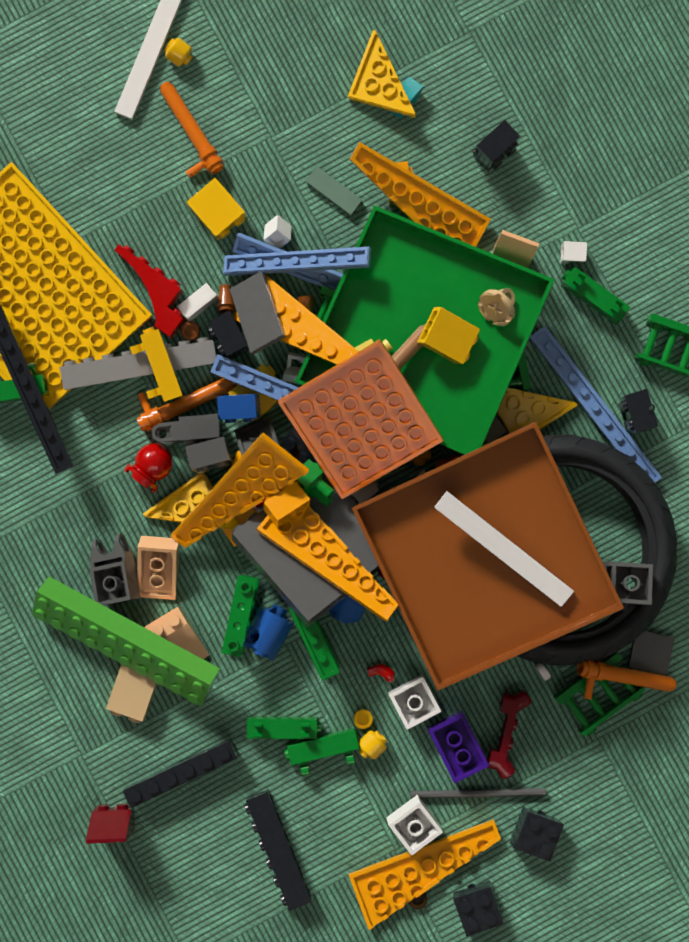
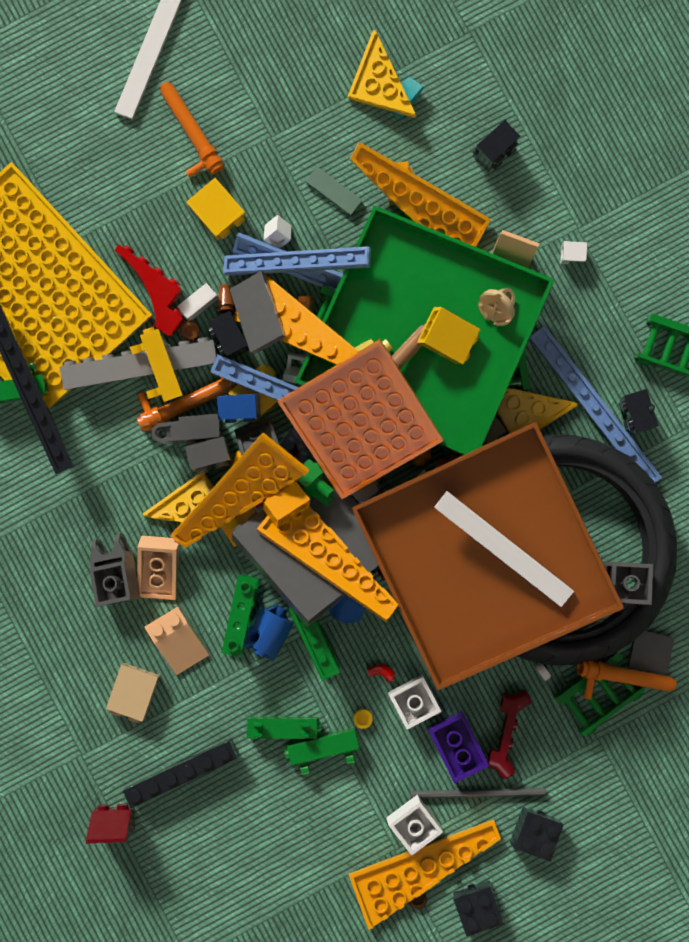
bright green brick [32,576,220,706] -> none
red tile [124,443,173,493] -> none
yellow head [164,38,193,67] -> none
black brick [244,789,312,911] -> none
yellow head [358,730,387,760] -> none
green brick [561,267,630,325] -> none

